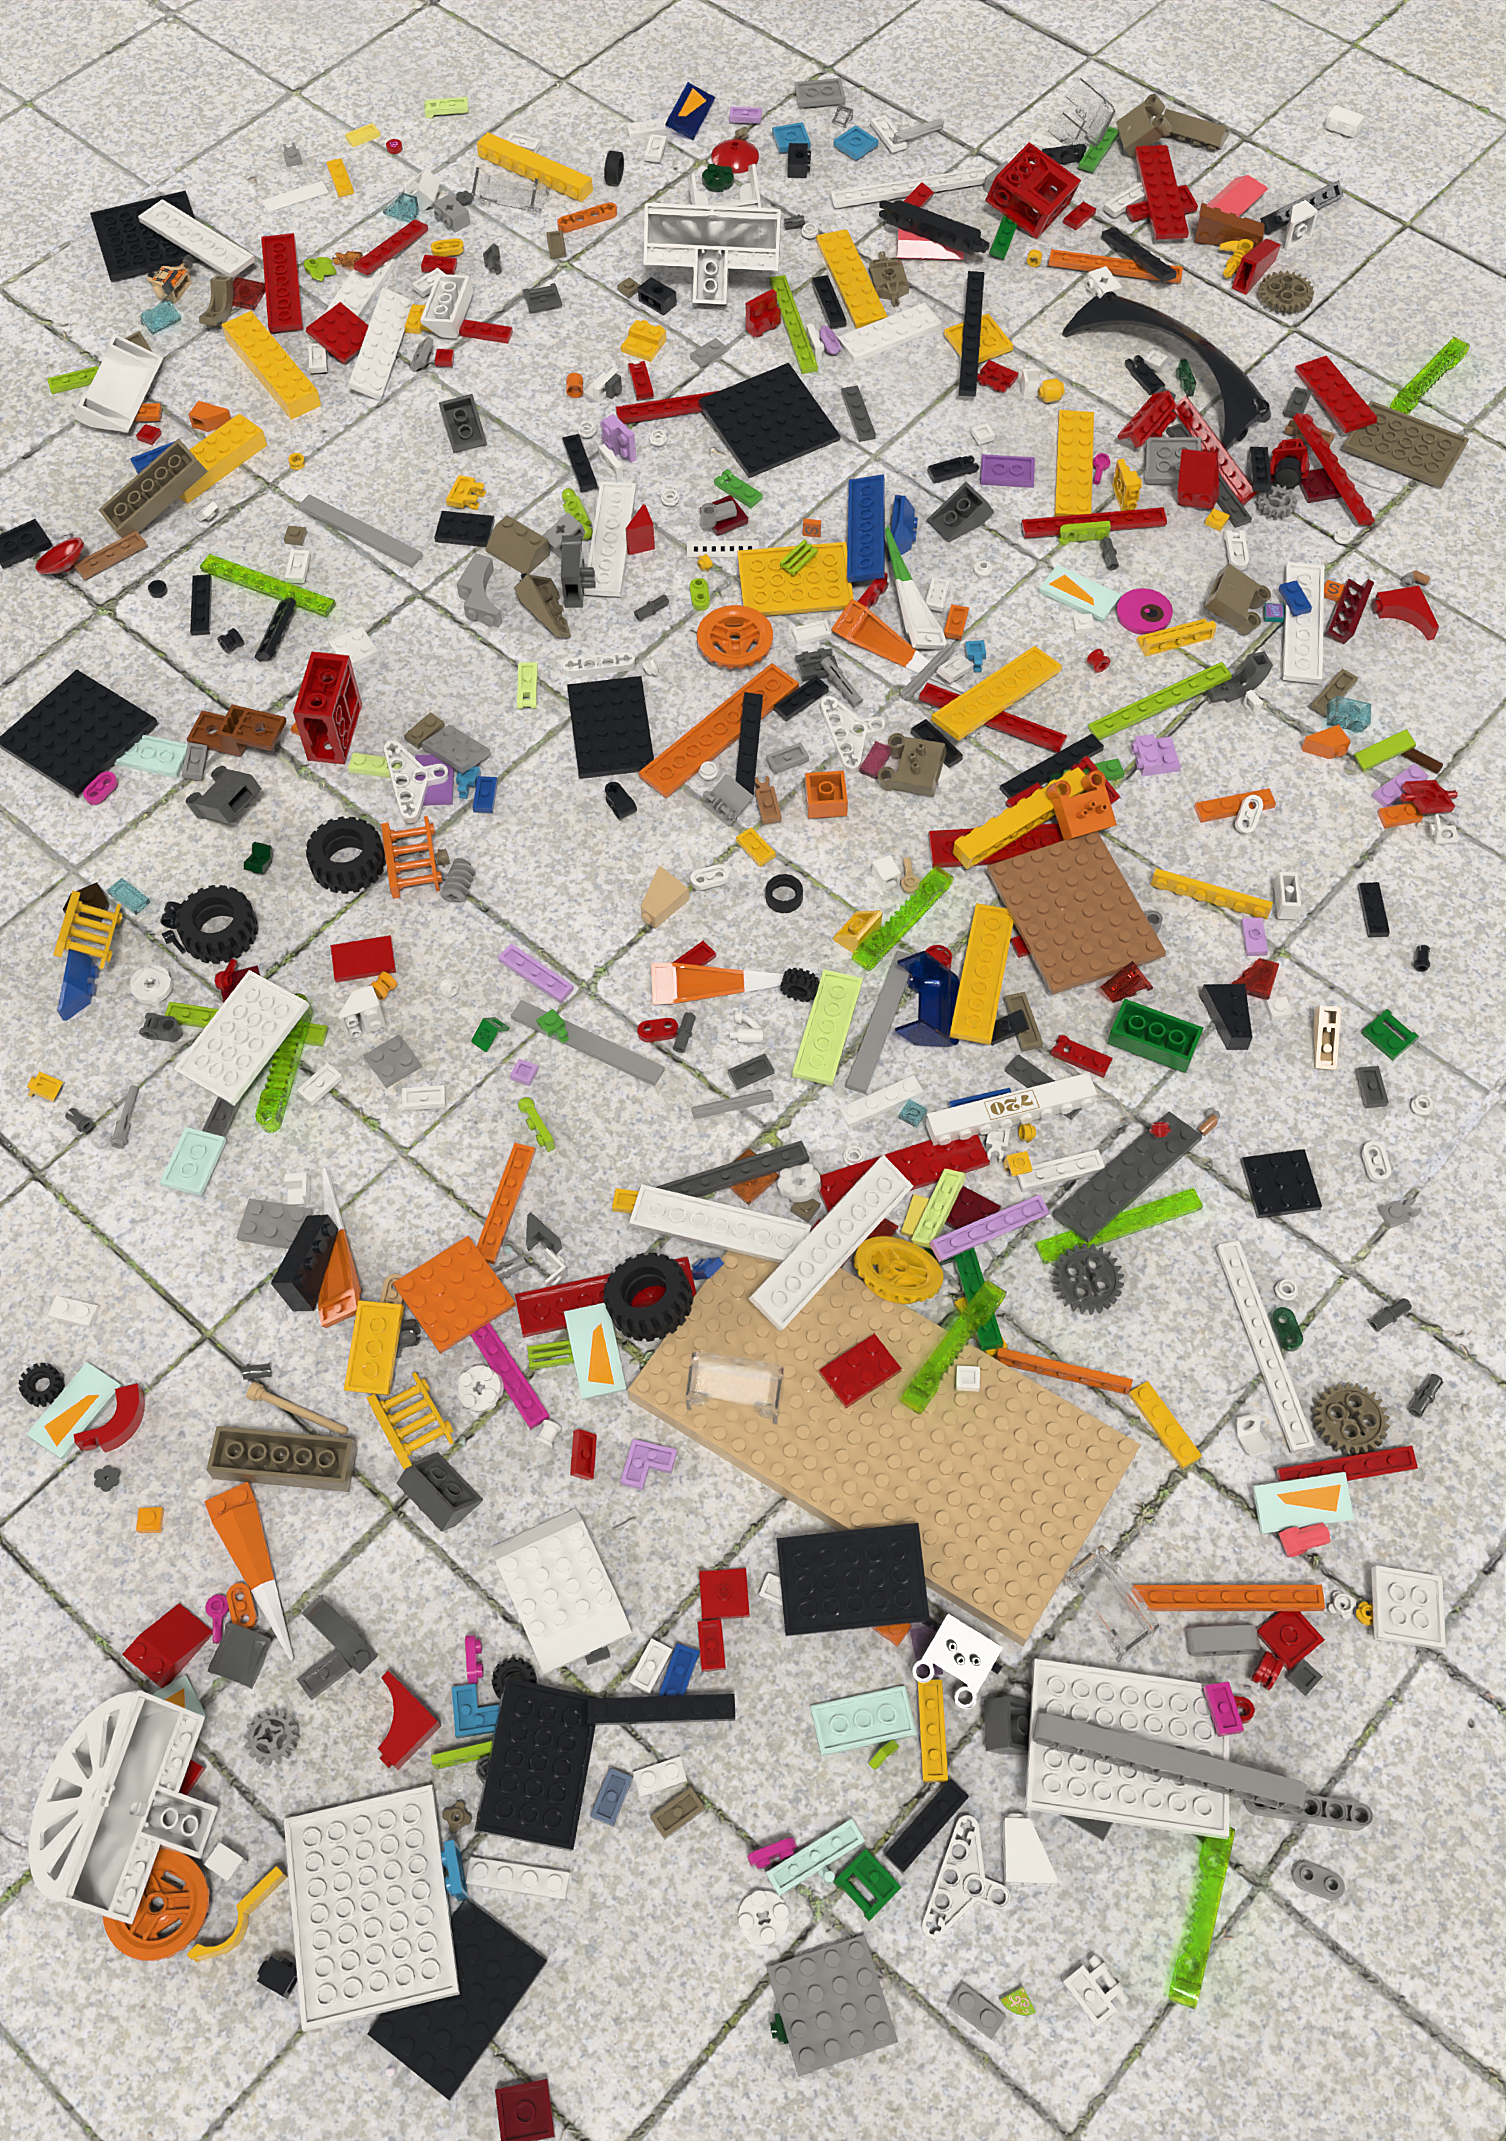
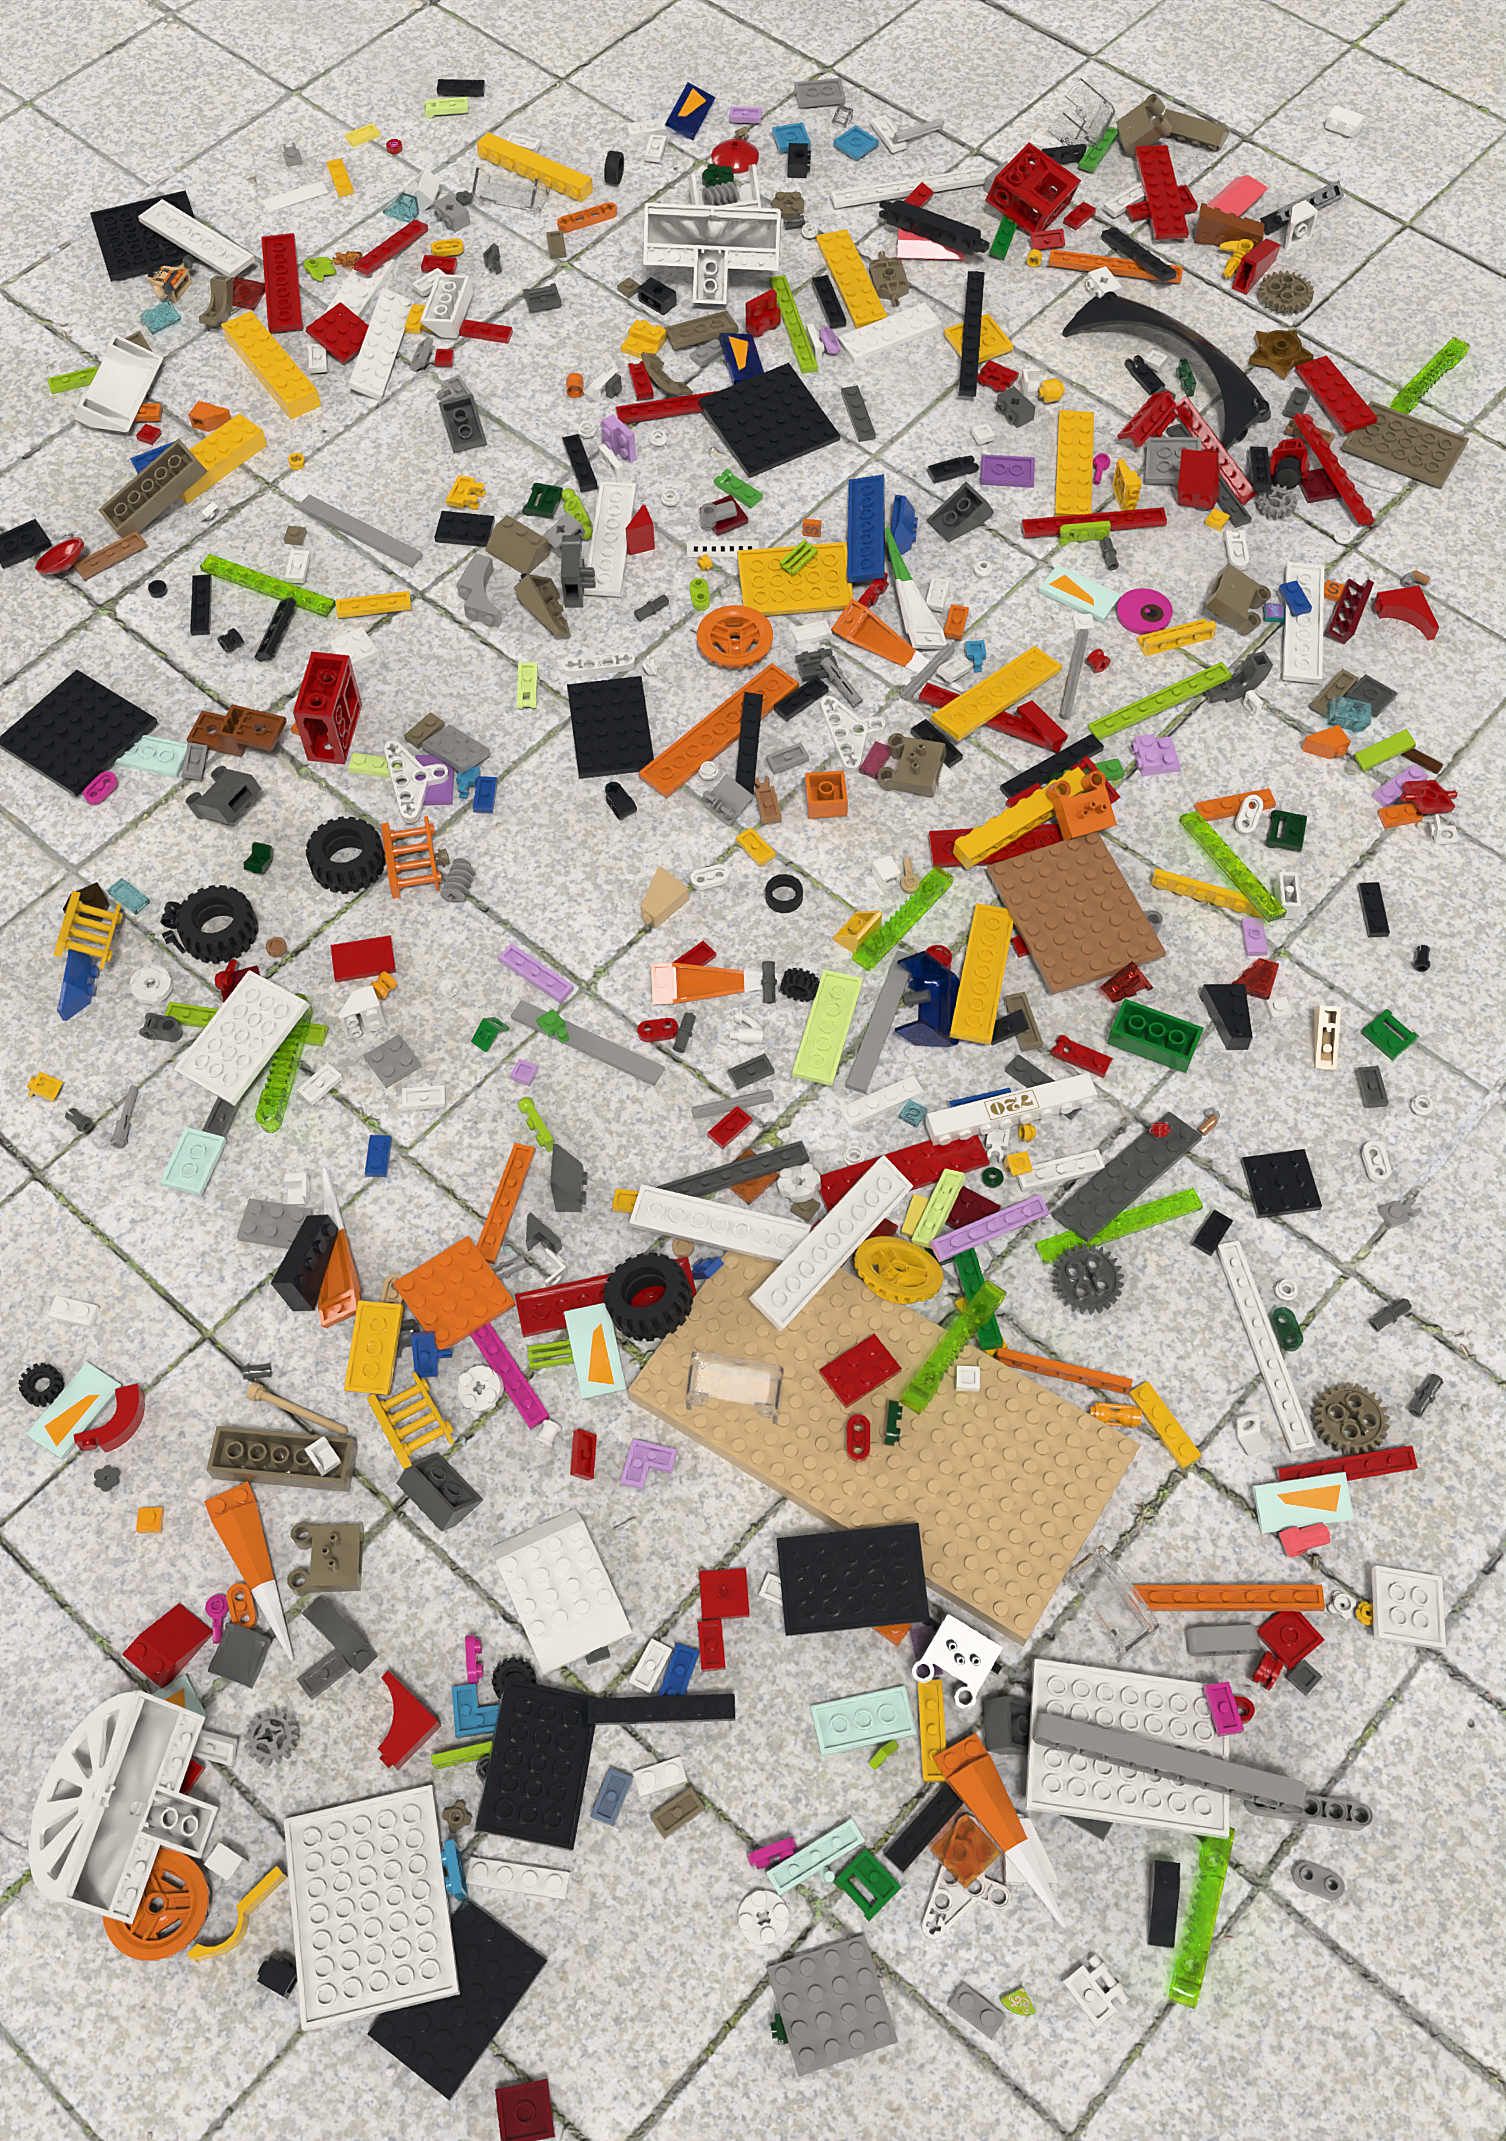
none -> white plate [192,1730,238,1766]
none -> medium nougat tile [266,937,287,958]
none -> dark tan piece [287,1522,364,1596]
none -> white panel [304,1436,342,1476]
none -> yellow plate [336,591,412,618]
none -> blue plate [365,1135,392,1177]
none -> blue plate [411,1331,452,1378]
none -> light grey hinge [436,375,474,402]
none -> black plate [437,79,485,96]
none -> dark green plate [522,483,563,518]
none -> dark grey slope [550,1144,588,1212]
none -> dark tan slope [641,352,693,395]
none -> dark tan tile [664,311,739,349]
none -> tan tile [672,1238,694,1258]
none -> light grey piece [702,182,738,206]
none -> red plate [708,1106,753,1149]
none -> clear blue tile [719,333,764,385]
none -> dark grey pin [761,961,777,1004]
none -> dark tan plate [772,191,804,219]
none -> red plate [847,1414,870,1462]
none -> dark green plate [885,1400,903,1446]
none -> dark grey pin [904,989,931,1007]
none -> clear orange plate [930,1814,1002,1890]
none -> orange plate [933,1733,1066,1929]
none -> dark green plate [982,1167,1004,1188]
none -> dark grey brick [996,386,1036,428]
none -> red tile [1016,700,1068,747]
none -> red plate [1030,229,1065,250]
none -> light grey axle [1060,629,1089,719]
none -> light orange piece [1089,1402,1142,1429]
none -> black slope [1148,1860,1180,1948]
none -> clear neon green plate [1179,811,1287,922]
none -> black plate [1192,1209,1234,1256]
none -> pearl gold plate [1248,330,1314,379]
none -> dark green plate [1266,810,1307,852]
none -> dark grey plate [1345,674,1398,717]

